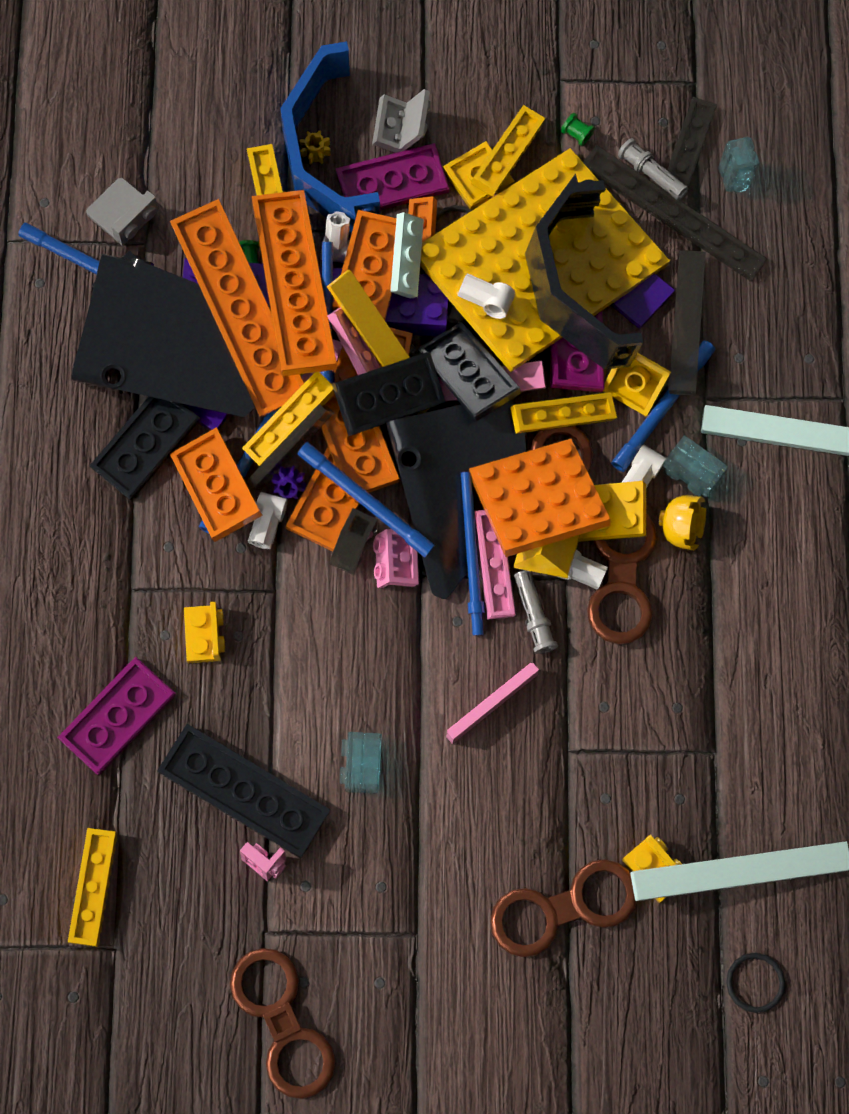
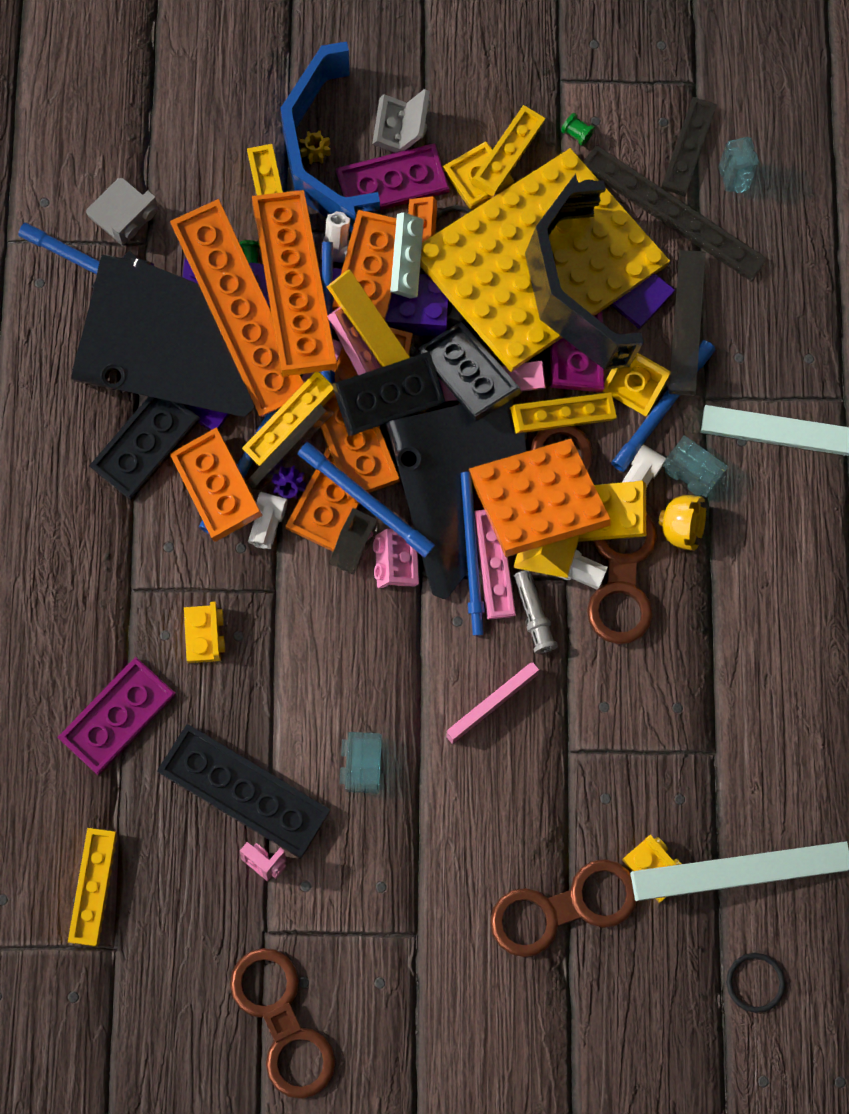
white piece [457,273,515,319] -> none
light grey pin [618,138,688,201] -> none

